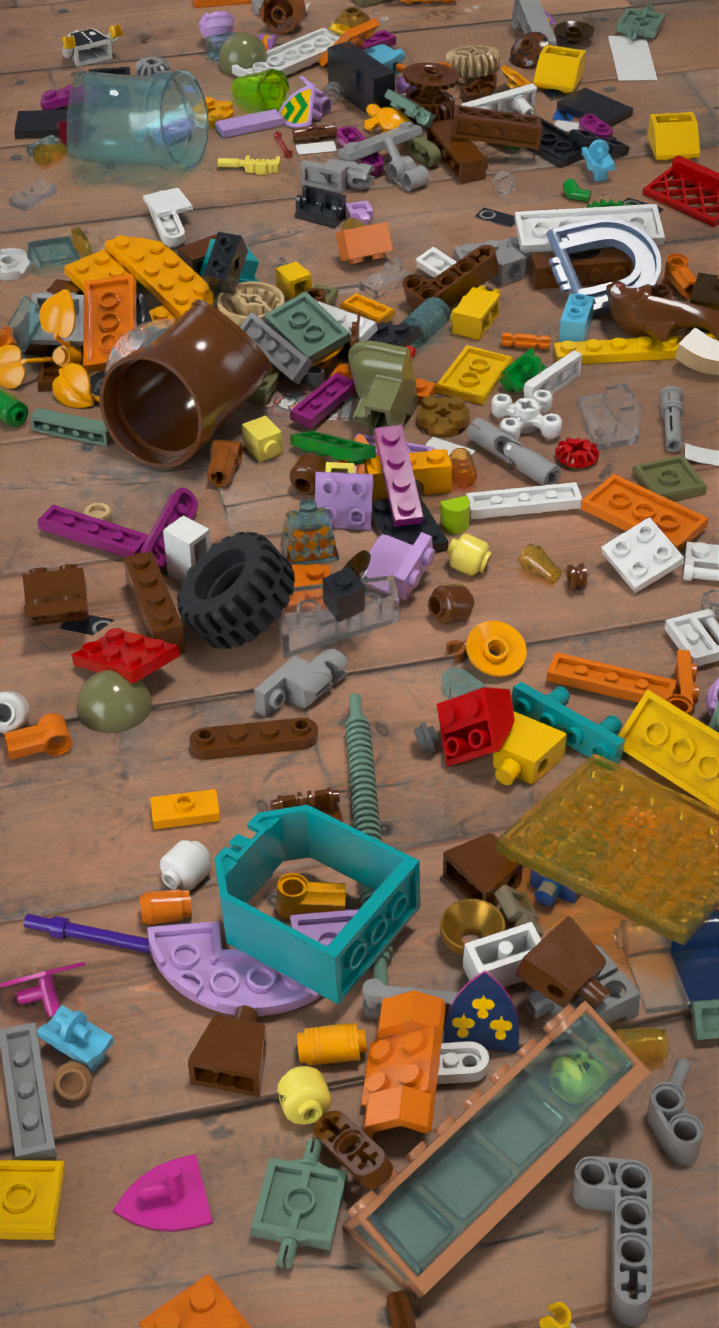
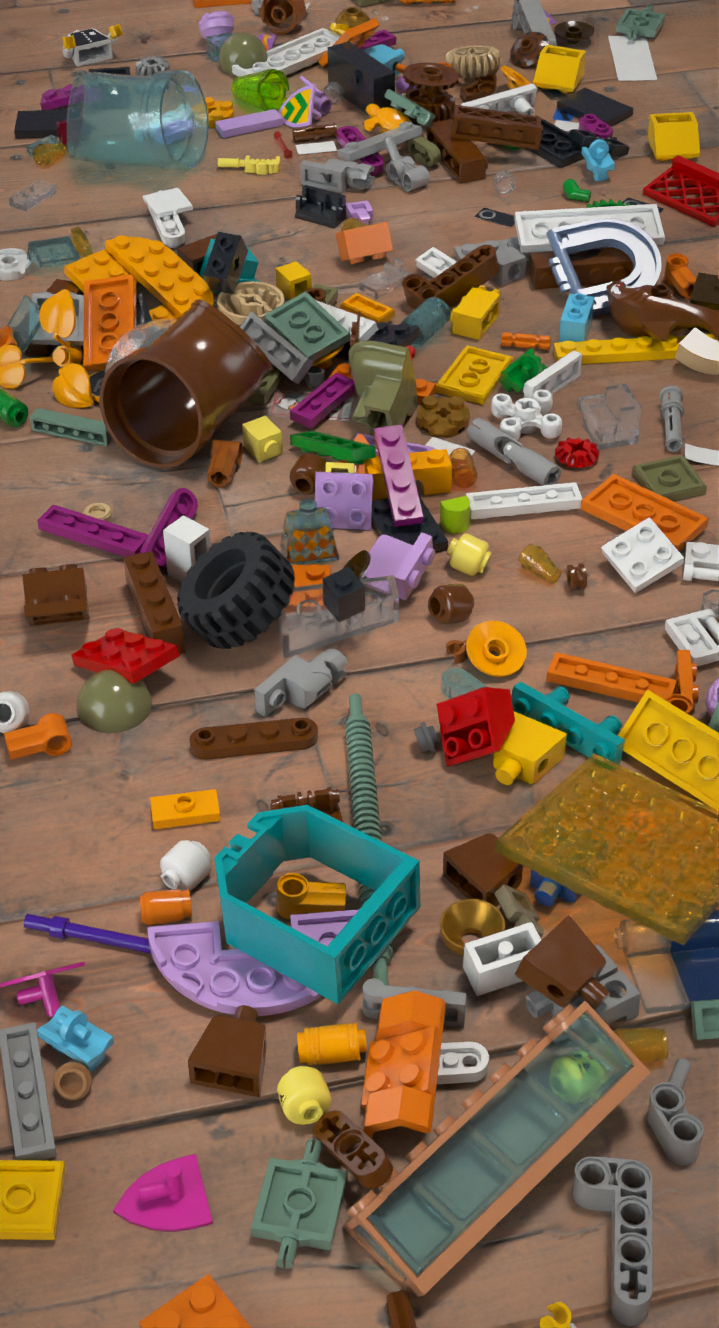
reddish brown tile [38,357,62,392] -> none
black sticker [60,615,115,636] -> none
dark blue shield [444,970,519,1052] -> none

